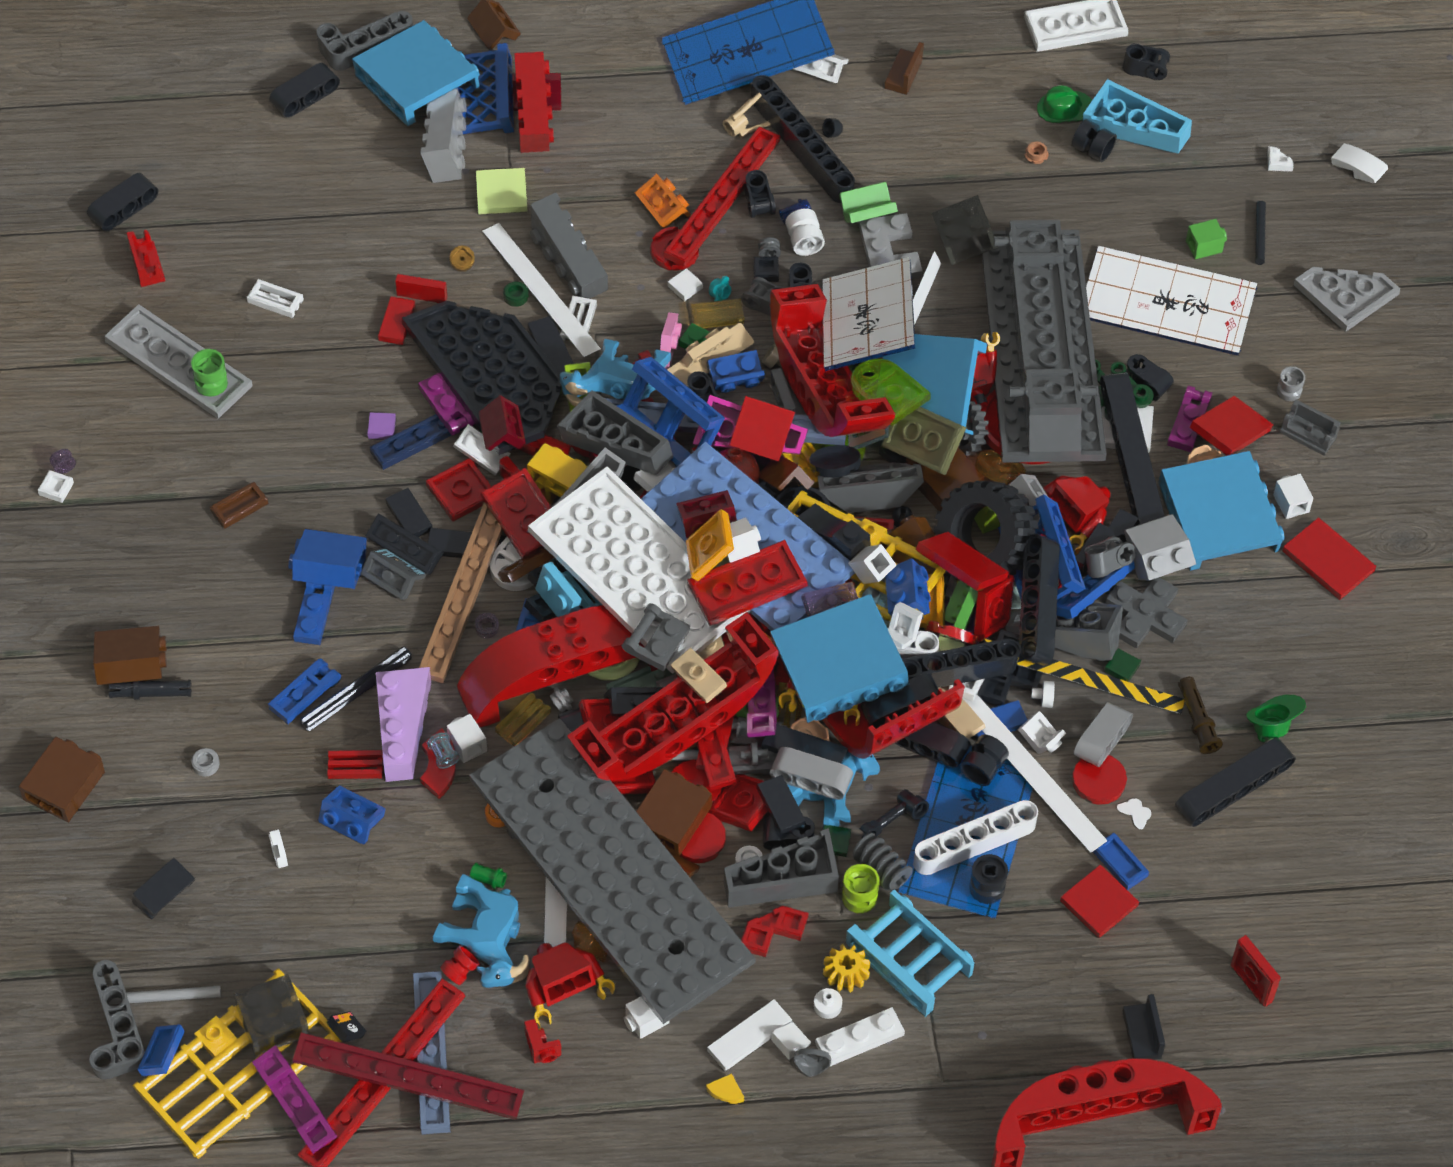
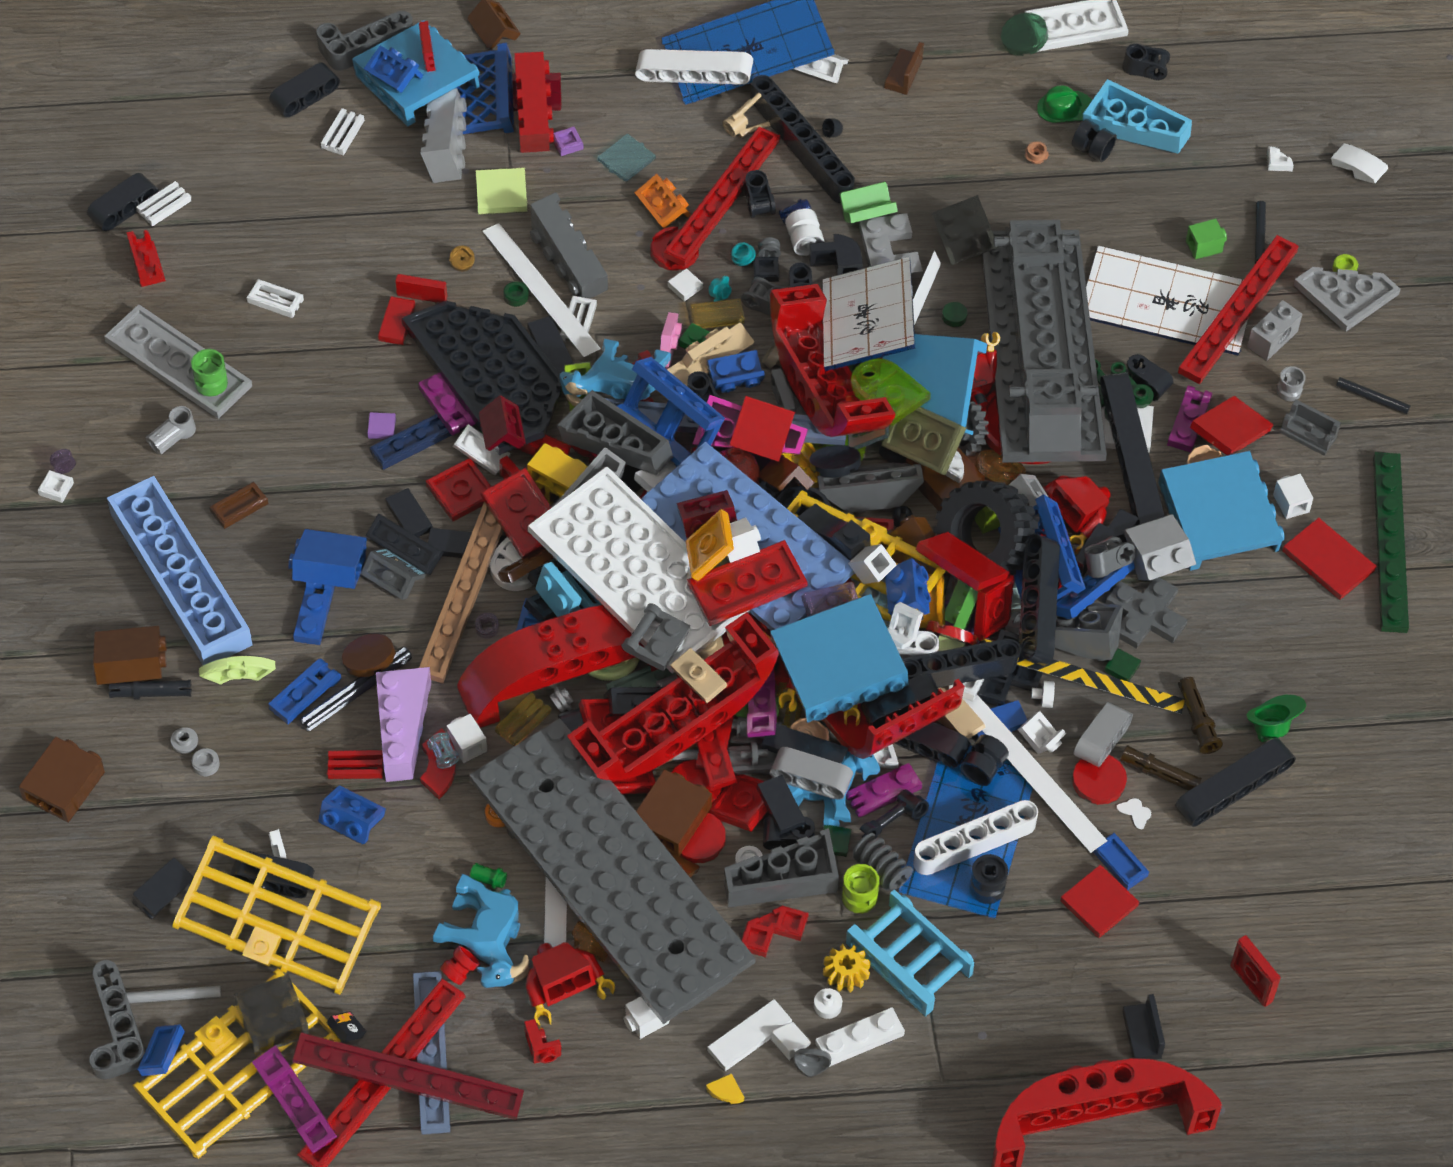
none -> light blue brick [107,476,252,665]
none -> white tile [136,181,191,226]
none -> light grey piece [145,406,196,454]
none -> light grey plate [171,728,198,754]
none -> yellow door [172,835,381,995]
none -> yellowish green tile [199,656,276,684]
none -> black beam [230,850,315,898]
none -> white tile [321,108,364,156]
none -> reddish brown tile [342,634,396,677]
none -> blue bracket [364,45,423,93]
none -> red tile [419,21,436,72]
none -> medium lavender tile [554,127,583,156]
none -> clear light blue piece [598,134,656,182]
none -> white beam [635,49,753,84]
none -> teal plate [731,242,756,266]
none -> black brick [809,234,863,276]
none -> magenta hinge [846,763,922,817]
none -> white tile [873,744,899,769]
none -> dark green tile [942,302,968,327]
none -> white tile [946,451,964,483]
none -> clear green tile [1001,12,1048,56]
none -> dark brown pin [1120,745,1202,791]
none -> red plate [1178,235,1299,384]
none -> light grey brick [1247,300,1302,361]
none -> lime tile [1332,254,1358,272]
none -> black bar [1336,377,1411,415]
none -> dark green plate [1373,452,1409,633]

